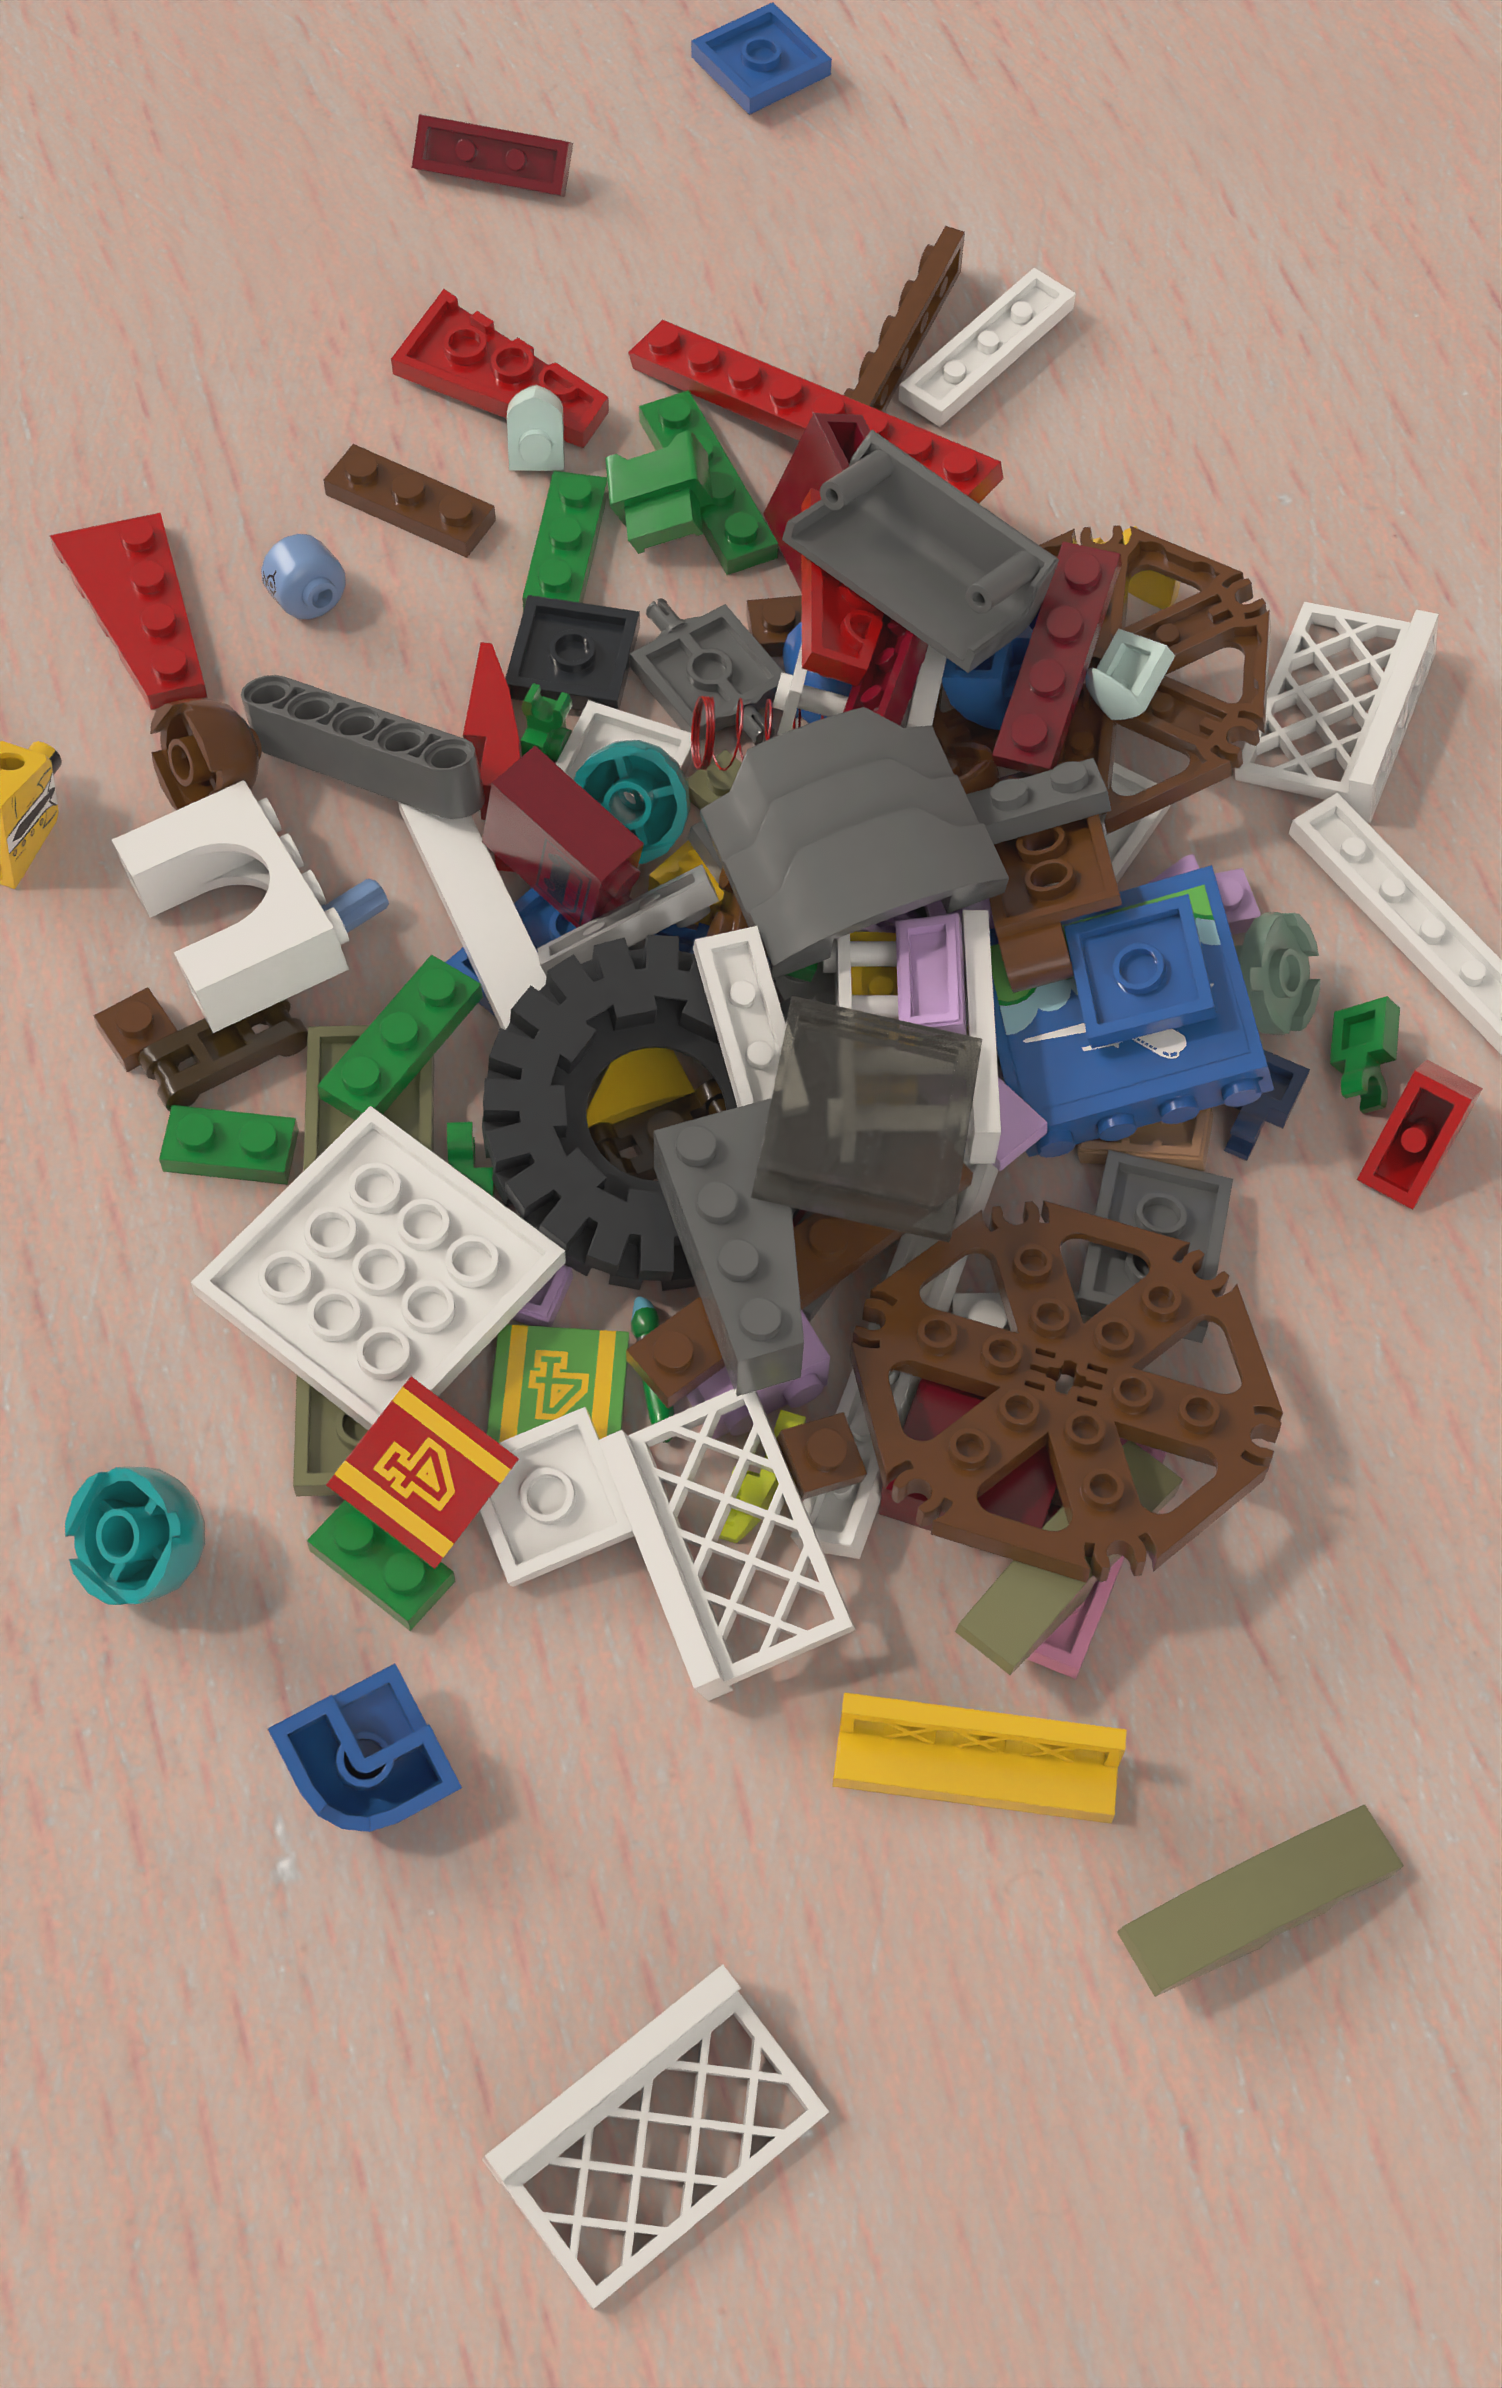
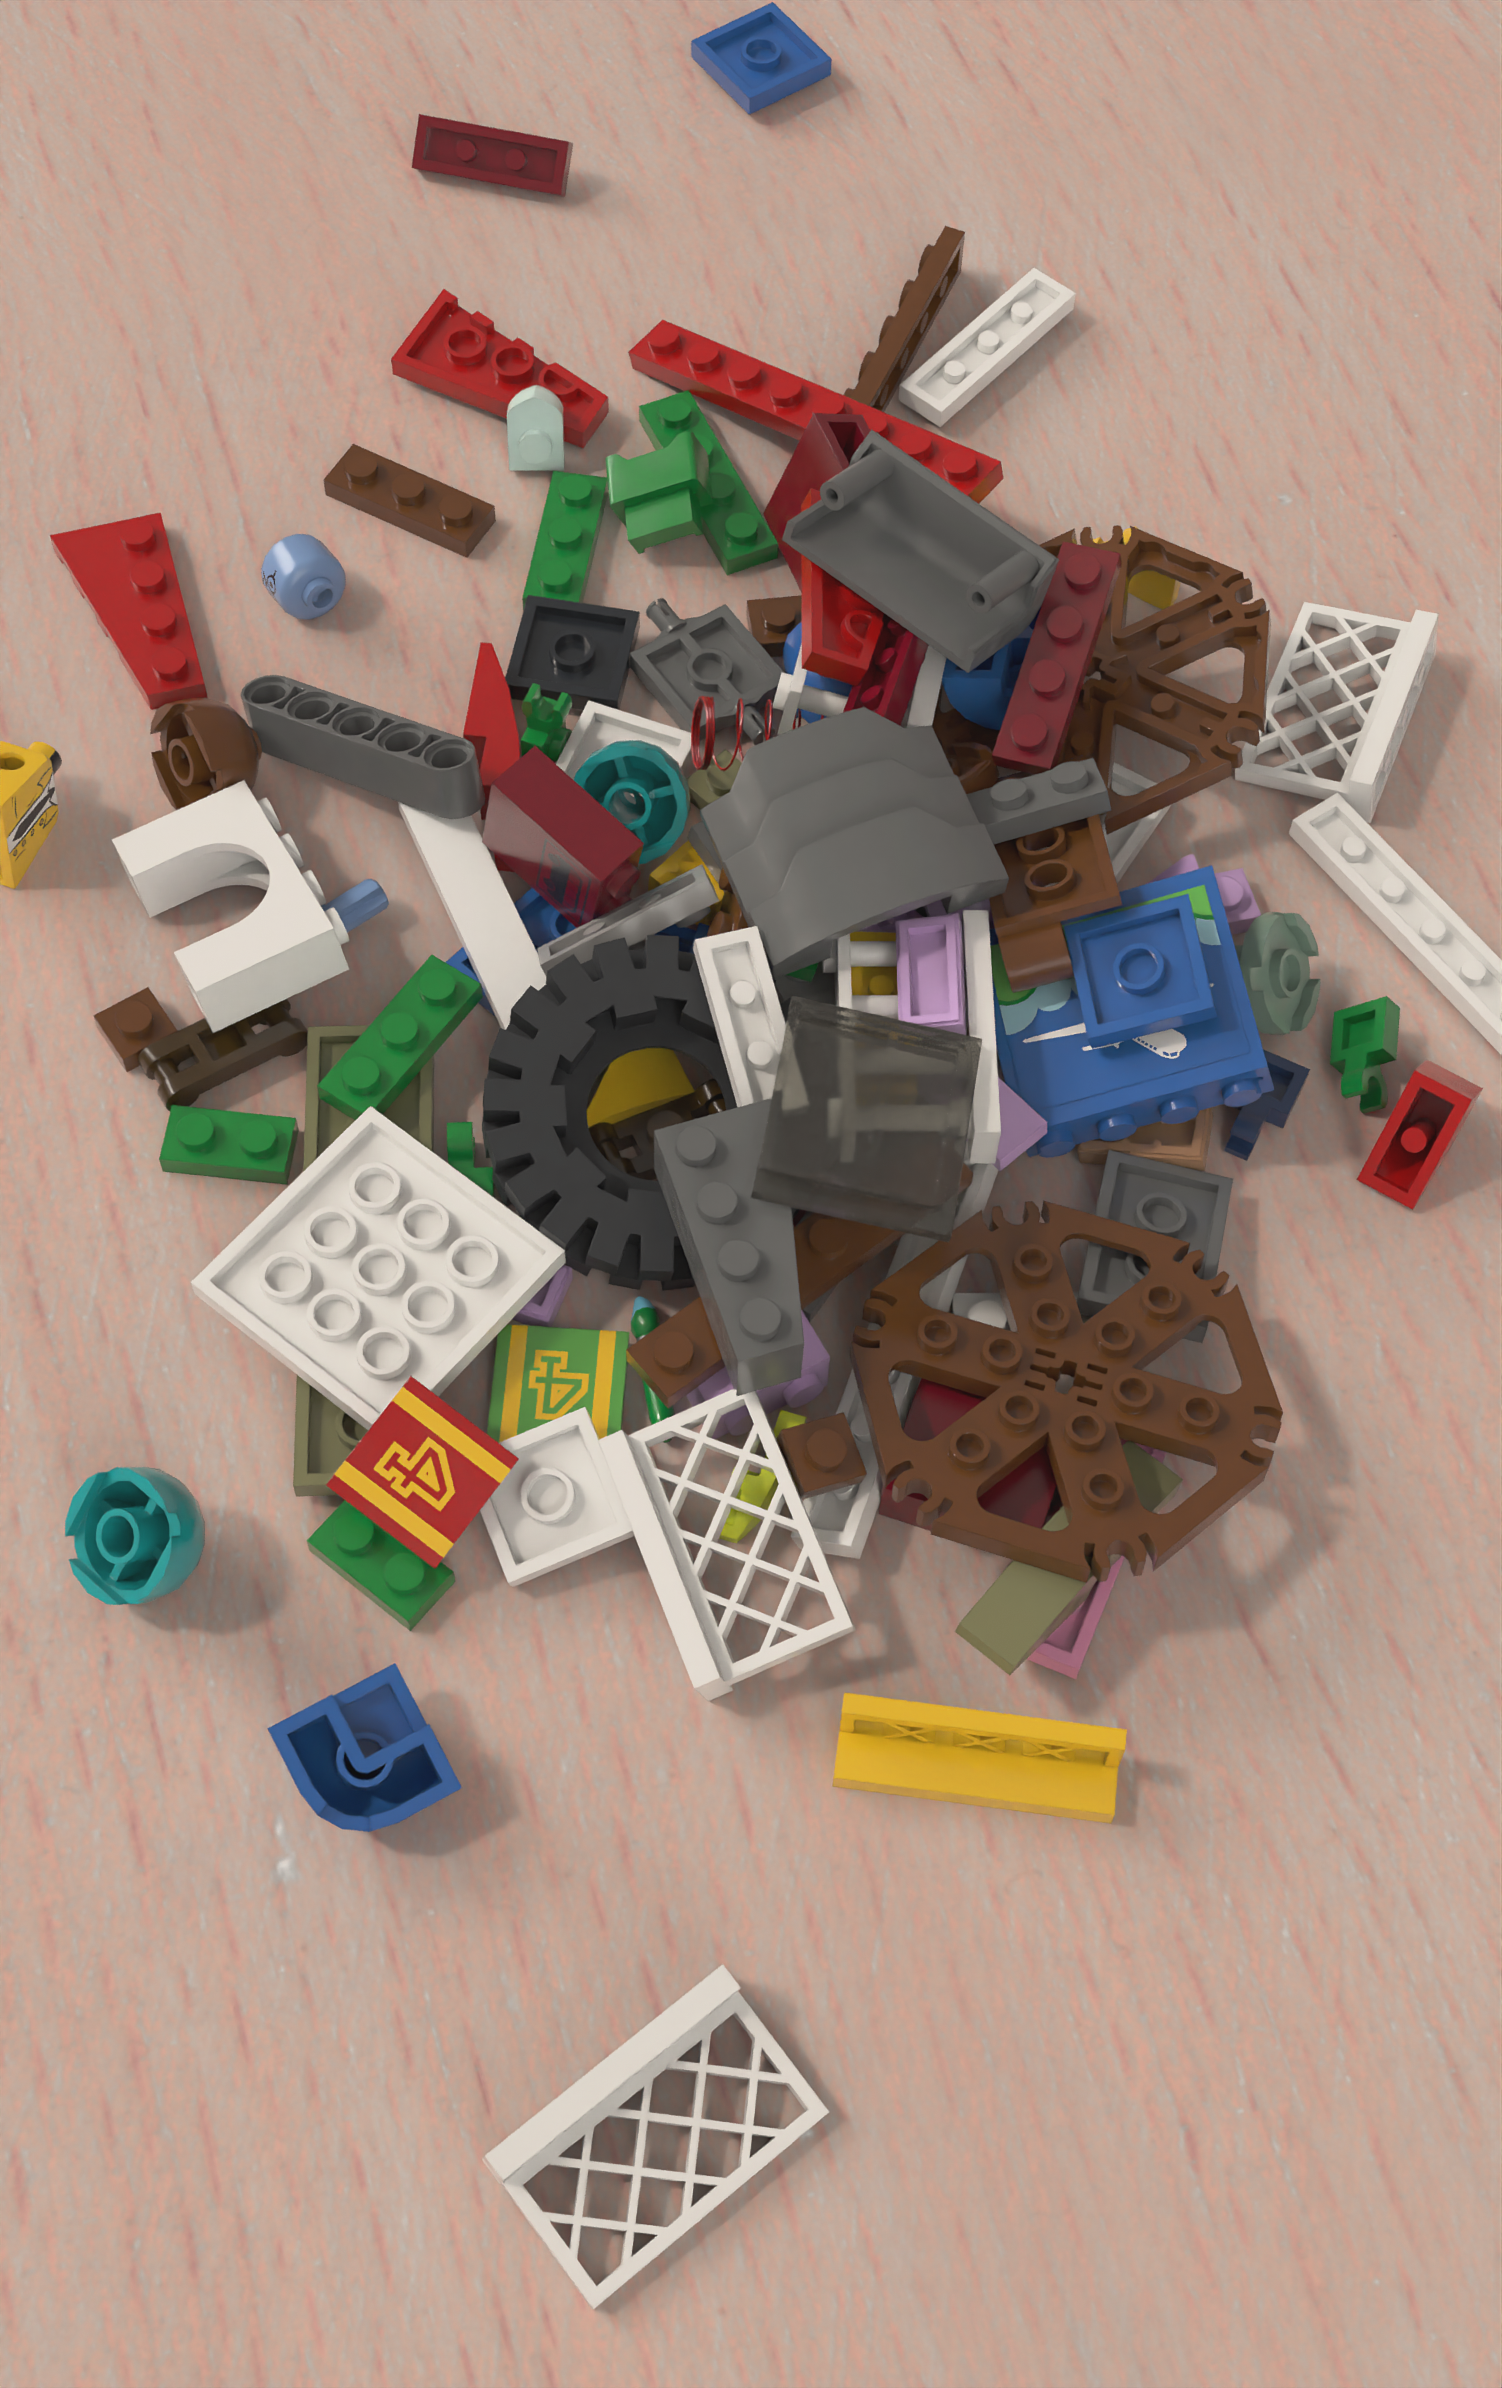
light aqua plate [1085,629,1175,720] -> none
olive slope [1117,1804,1404,1997] -> none

